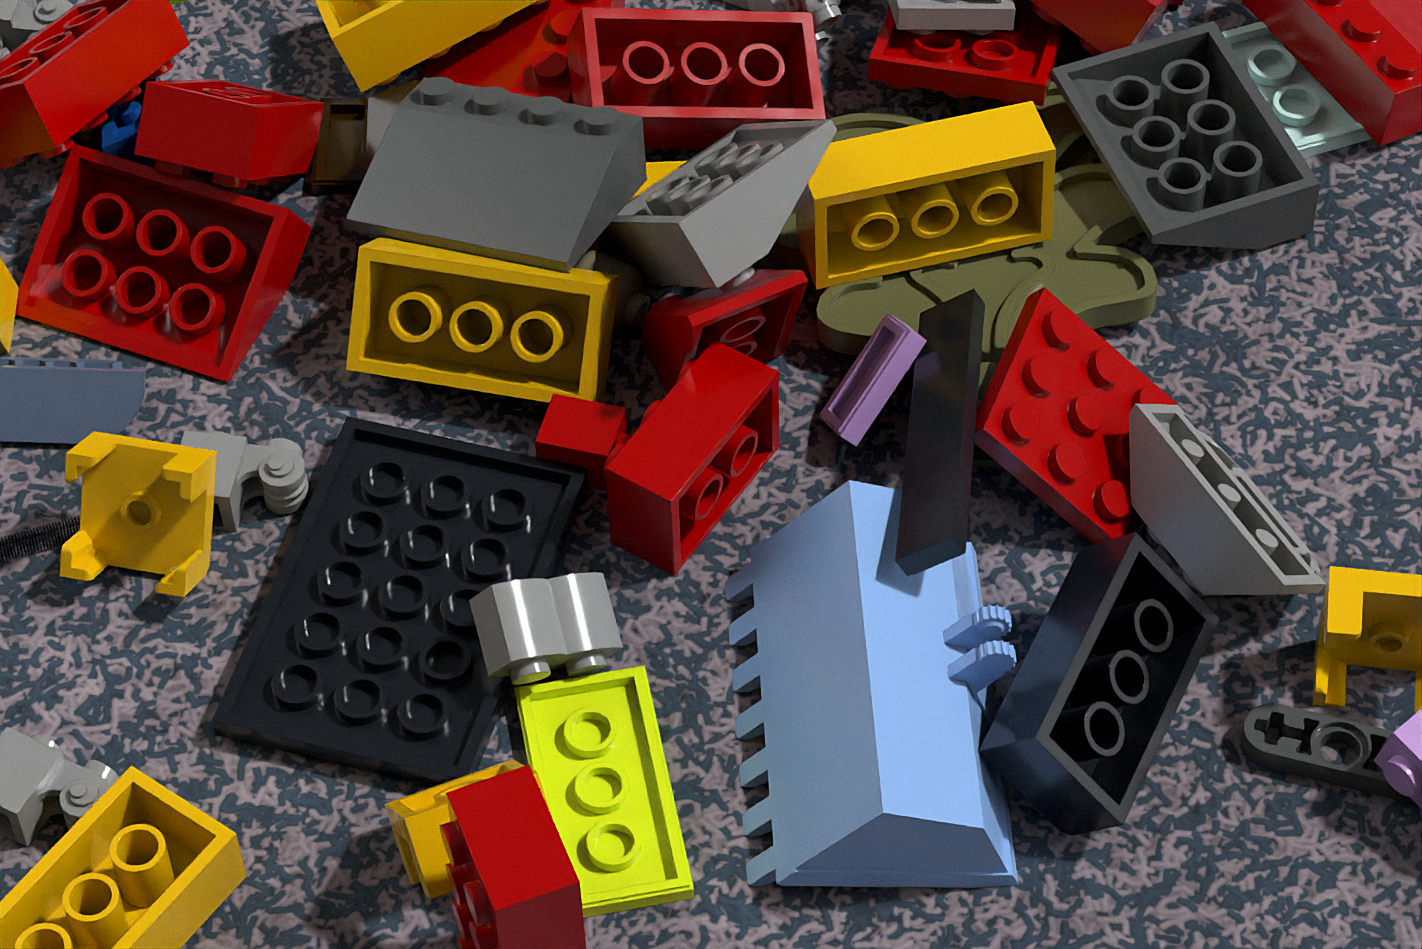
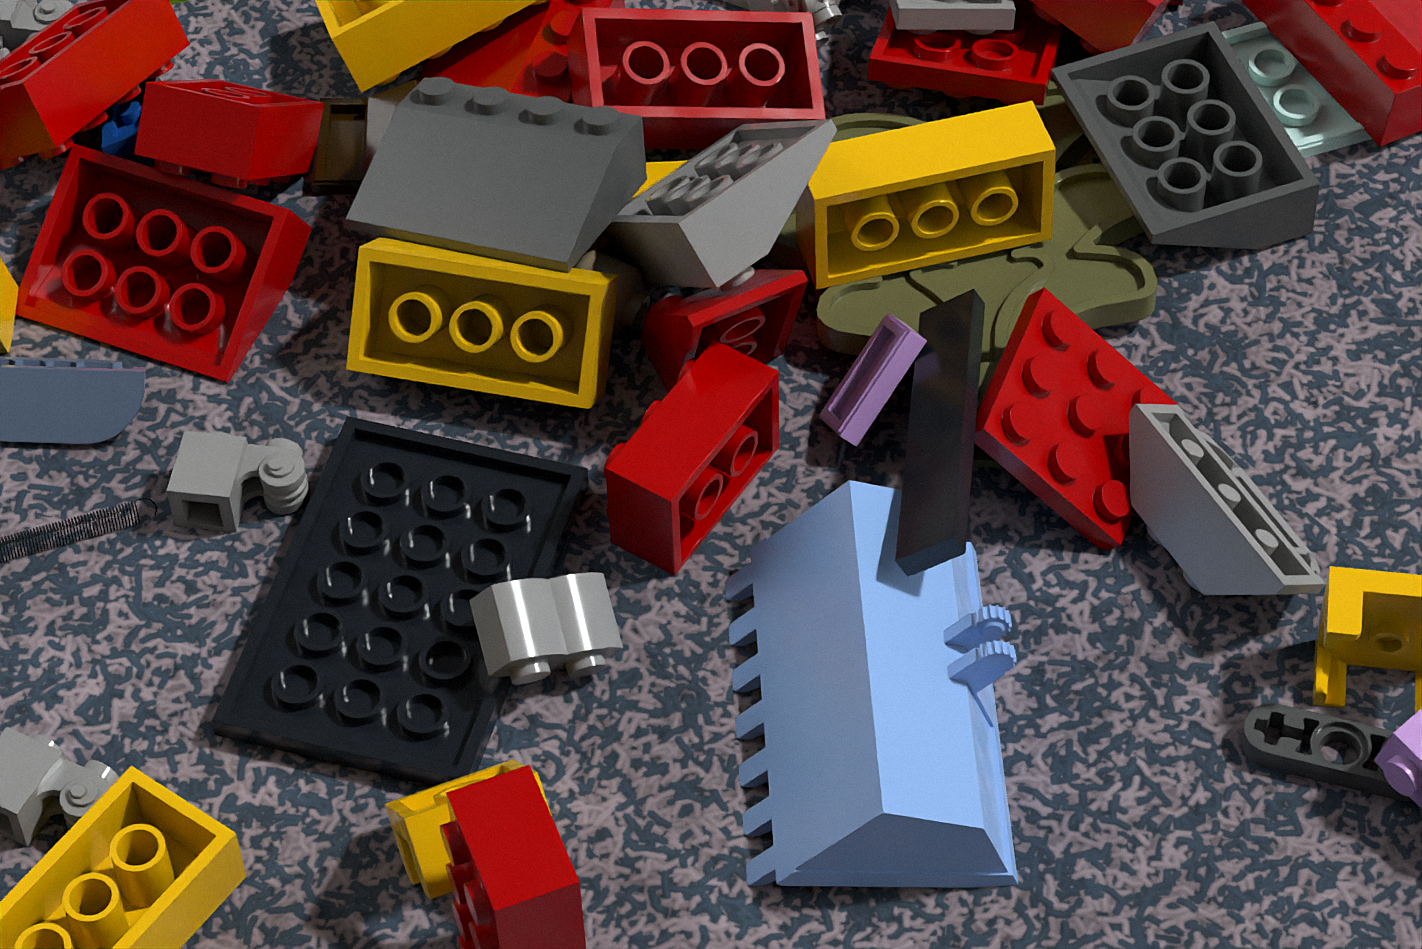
yellow panel [60,431,217,597] -> none
neon yellow tile [514,665,694,918] -> none
red brick [535,393,633,491] -> none
black brick [979,532,1219,836] -> none

